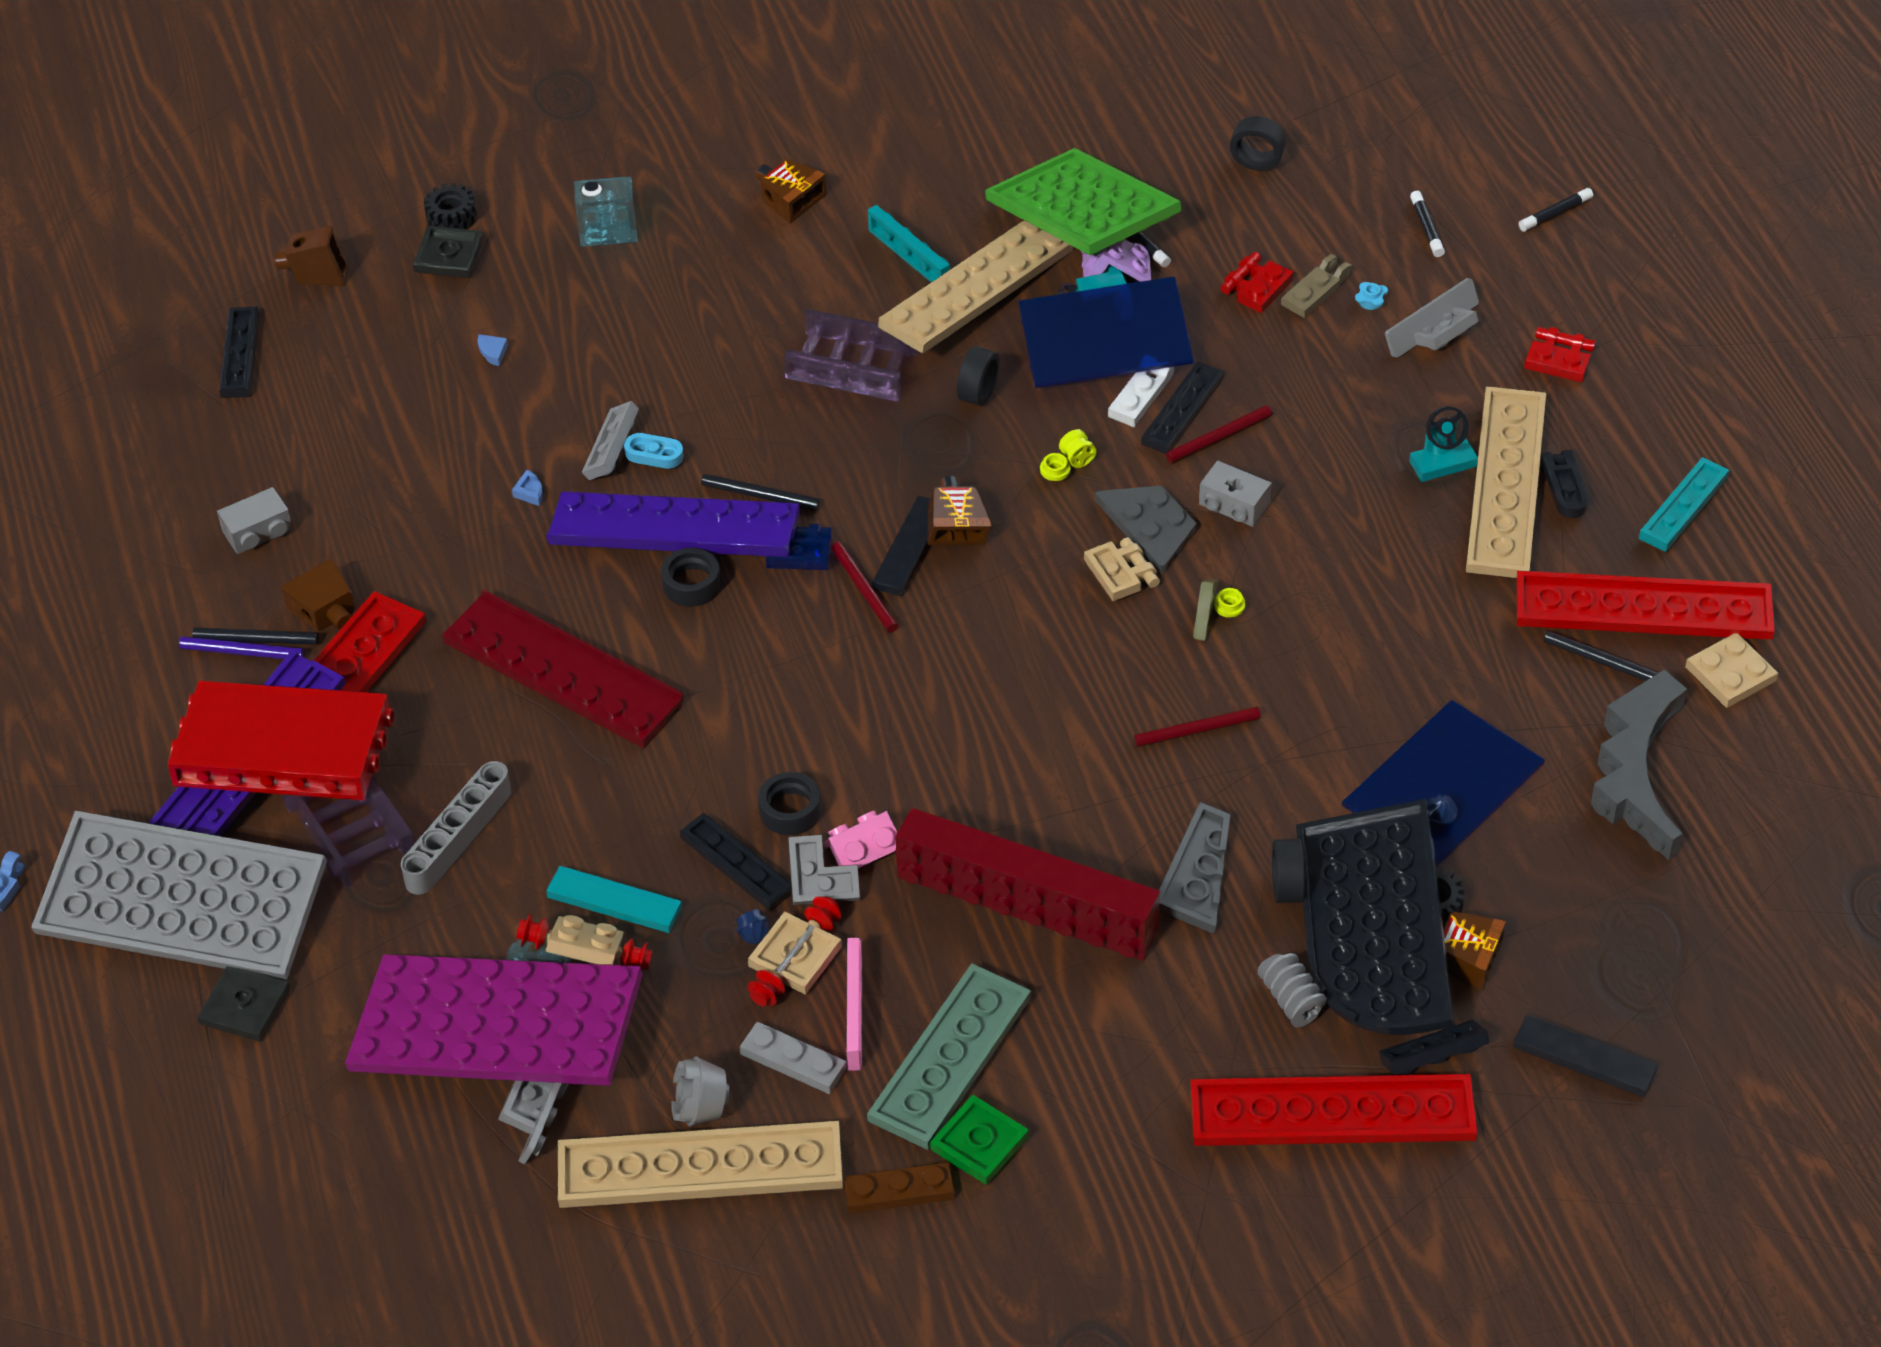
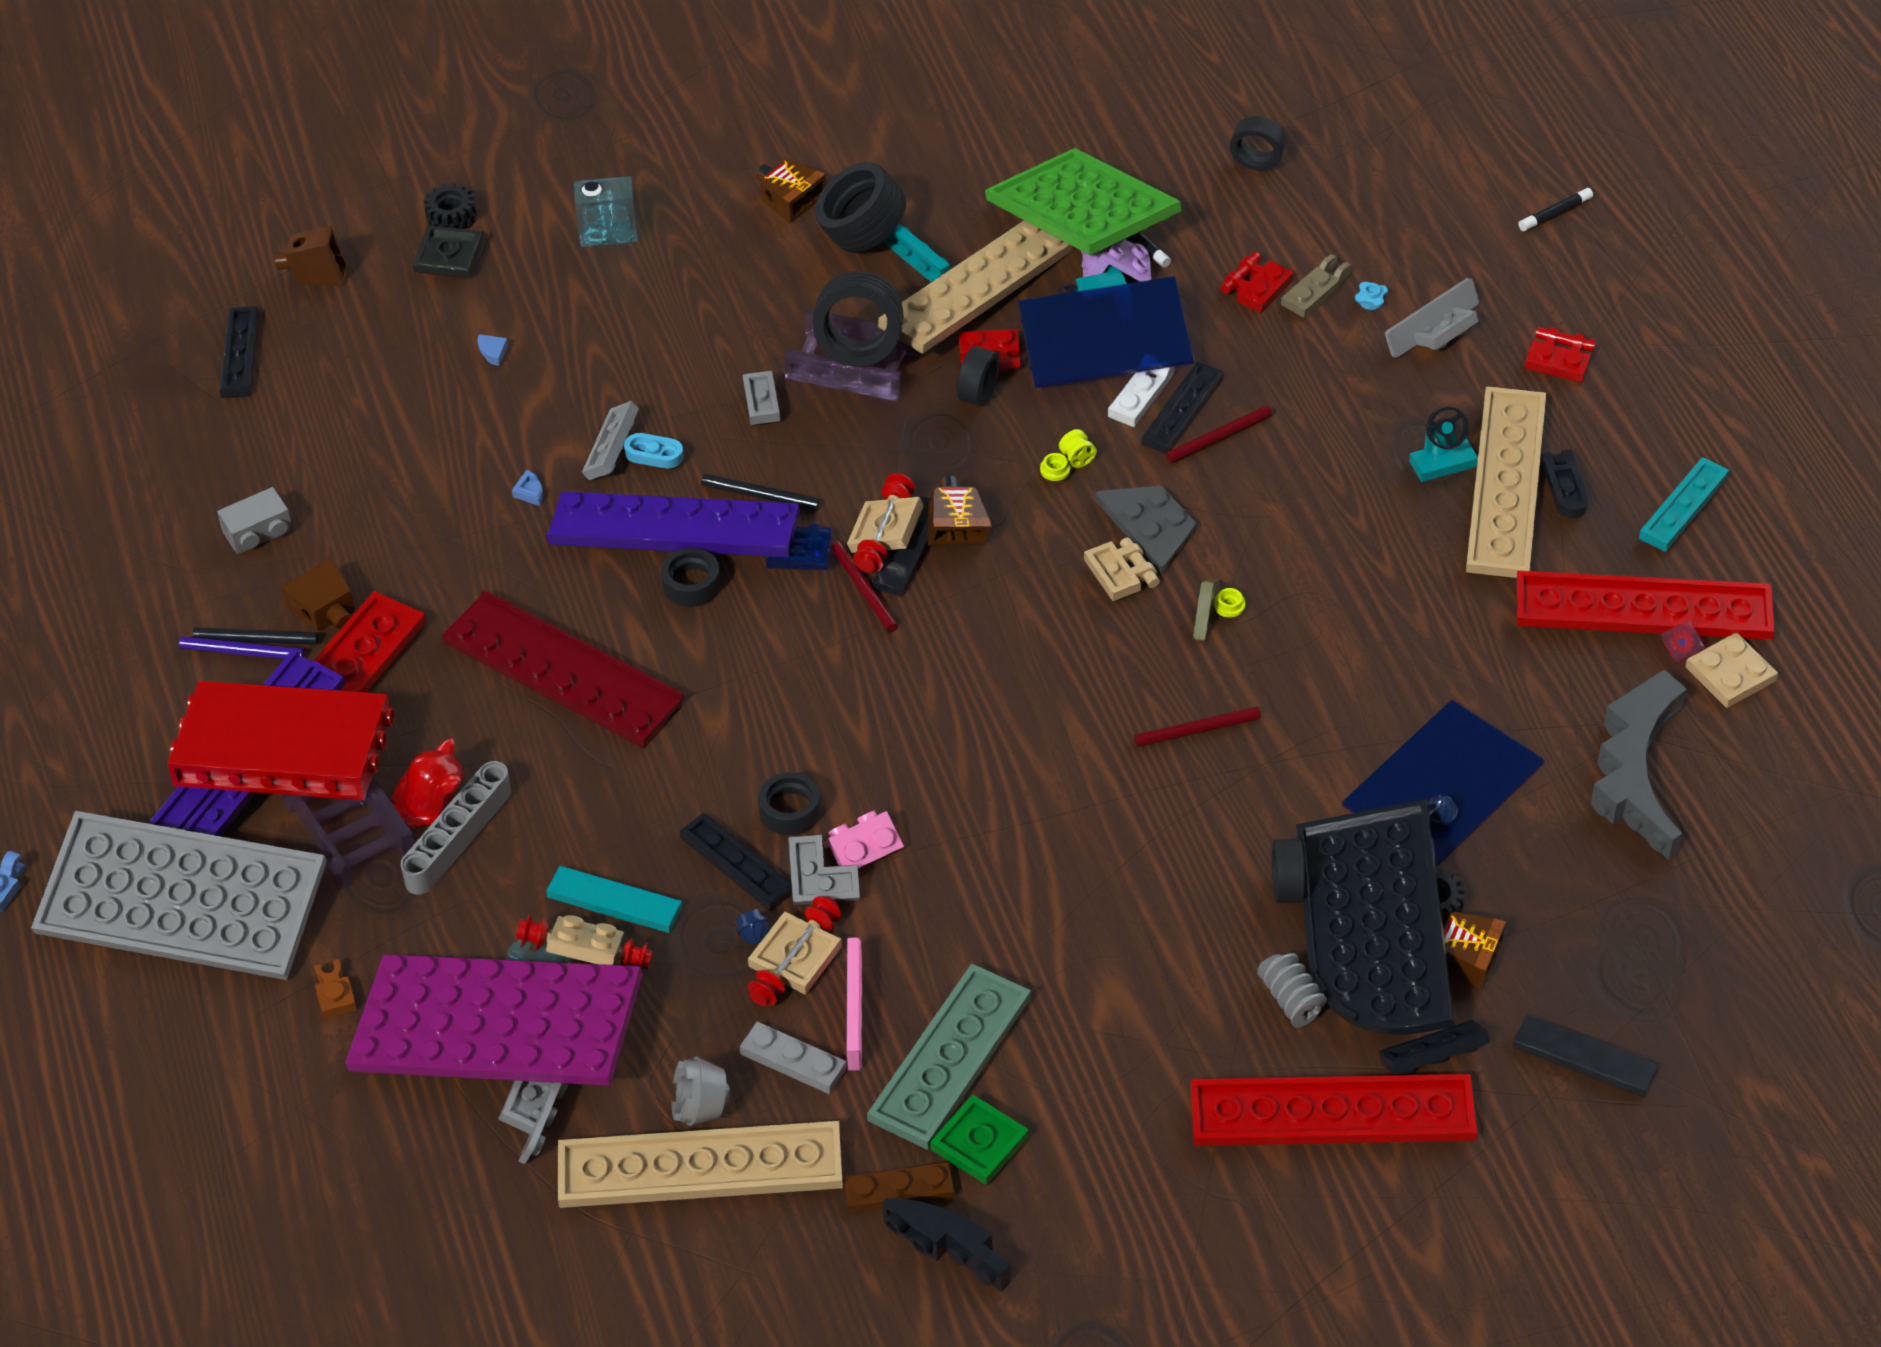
pearl dark grey plate [197,966,290,1042] -> none
dark red brick [895,808,1160,961] -> none
dark grey wing [1159,802,1230,934] -> none
light grey brick [1199,460,1272,527] -> none
black bar [1410,191,1445,257] -> none
black bar [1544,630,1658,681] -> none
none -> dark orange plate [314,959,357,1019]
none -> red hair [391,738,464,828]
none -> light grey plate [742,371,780,425]
none -> black tyre [812,271,904,367]
none -> black tyre [815,162,906,253]
none -> tan plate [847,473,924,573]
none -> black slope [882,1198,1011,1292]
none -> red plate [959,329,1020,372]
none -> clear pink tile [1660,620,1705,664]

